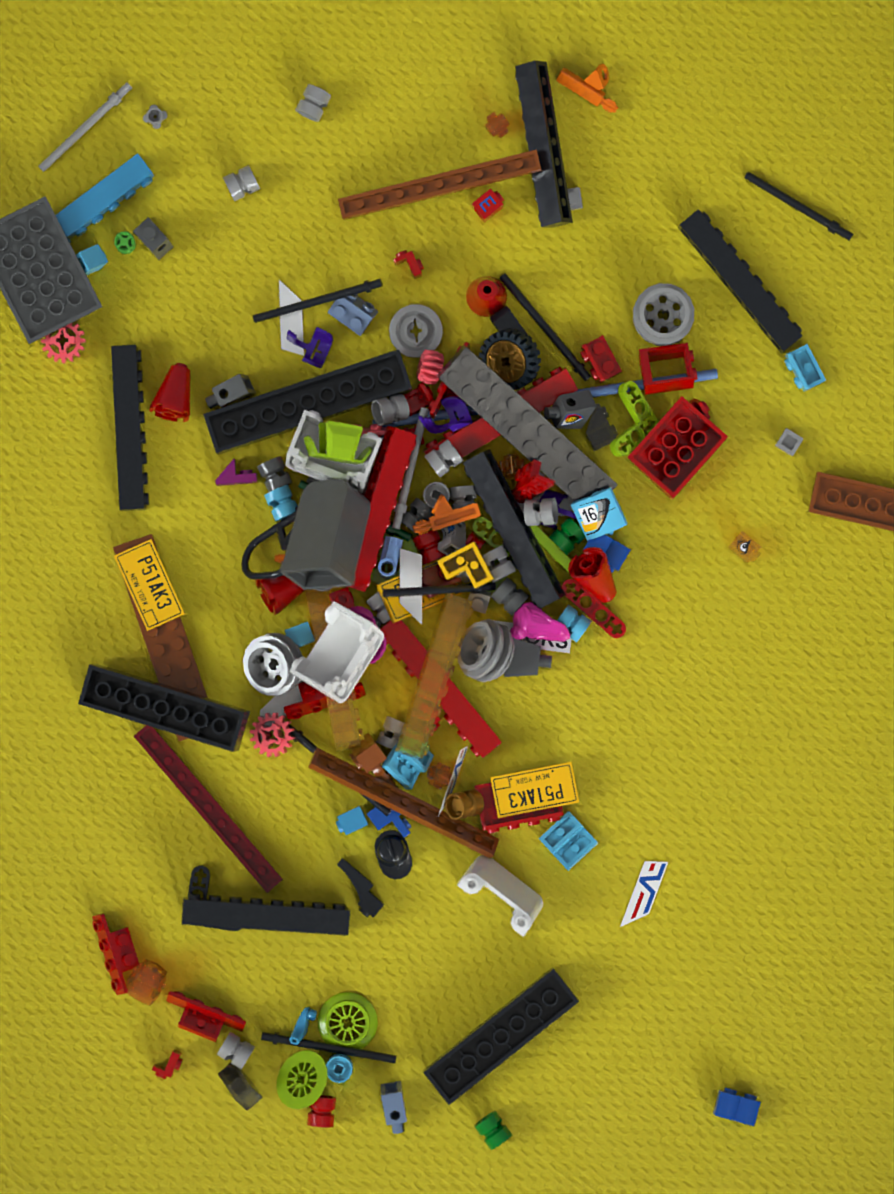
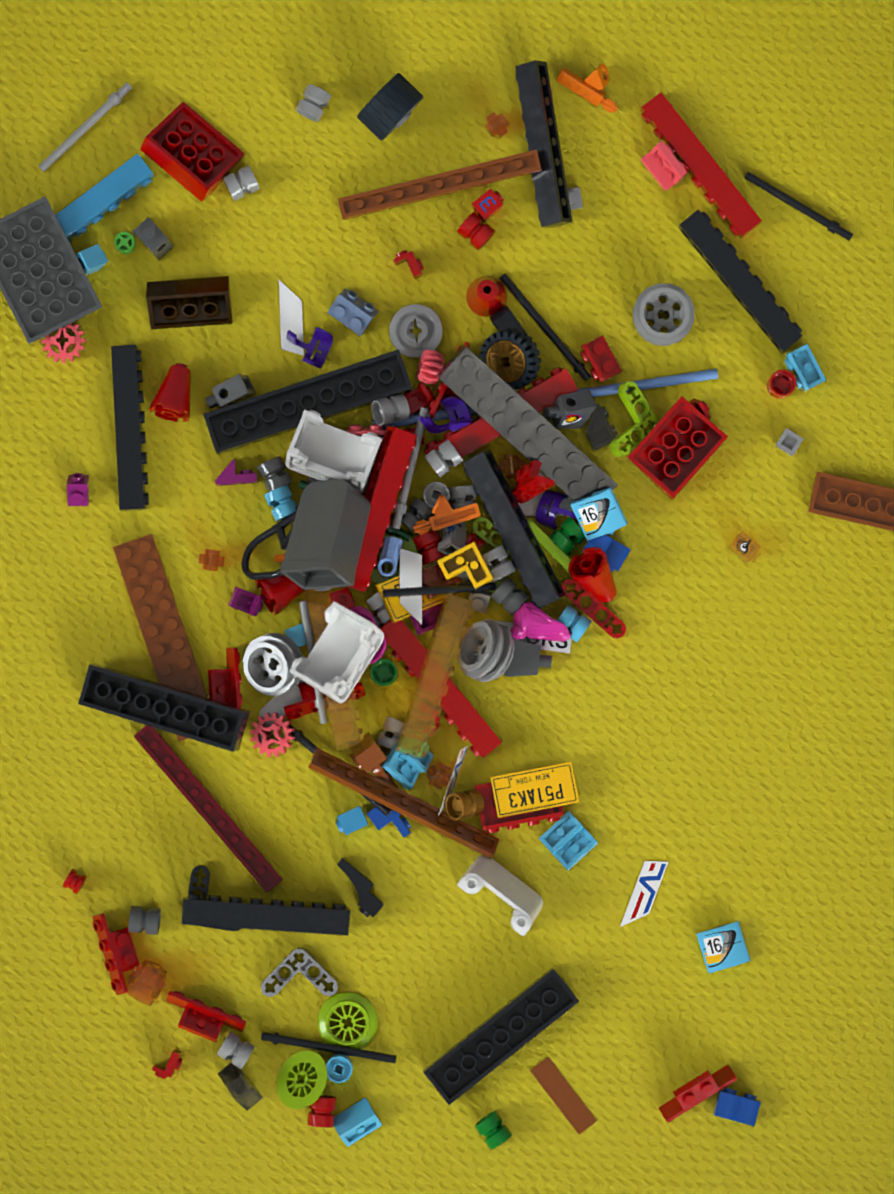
yellow tile [114,539,185,631] -> none
light grey plate [143,105,167,129] -> none
black bar [253,279,383,323] -> none
dark azure arm [289,1007,317,1045] -> none
lime piece [304,421,372,465] -> none
black piece [374,830,412,879] -> none
sand blue torso [381,1081,407,1134] -> none
light grey wheel [524,498,558,526] -> none
red window [639,343,697,395] -> none
none -> red wheel [62,869,87,895]
none -> magenta bracket [67,473,89,506]
none -> dark grey wheel [128,906,161,935]
none -> red slope [140,102,245,202]
none -> dark brown slope [146,276,233,330]
none -> clear orange gear [199,549,224,572]
none -> red bracket [208,648,243,708]
none -> magenta bracket [228,586,264,616]
none -> light grey beam [261,948,338,997]
none -> light grey bar [299,601,329,724]
none -> medium azure panel [334,1098,382,1147]
none -> black wheel [357,73,423,141]
none -> green wheel [370,659,398,686]
none -> magenta slope [410,603,451,635]
none -> red wheel [457,212,495,251]
none -> dark orange sticker [530,1057,597,1134]
none -> red brick [640,92,762,239]
none -> coral bracket [641,141,687,191]
none -> red bracket [659,1065,737,1122]
none -> slope [696,921,751,974]
none -> red wheel [767,370,796,399]

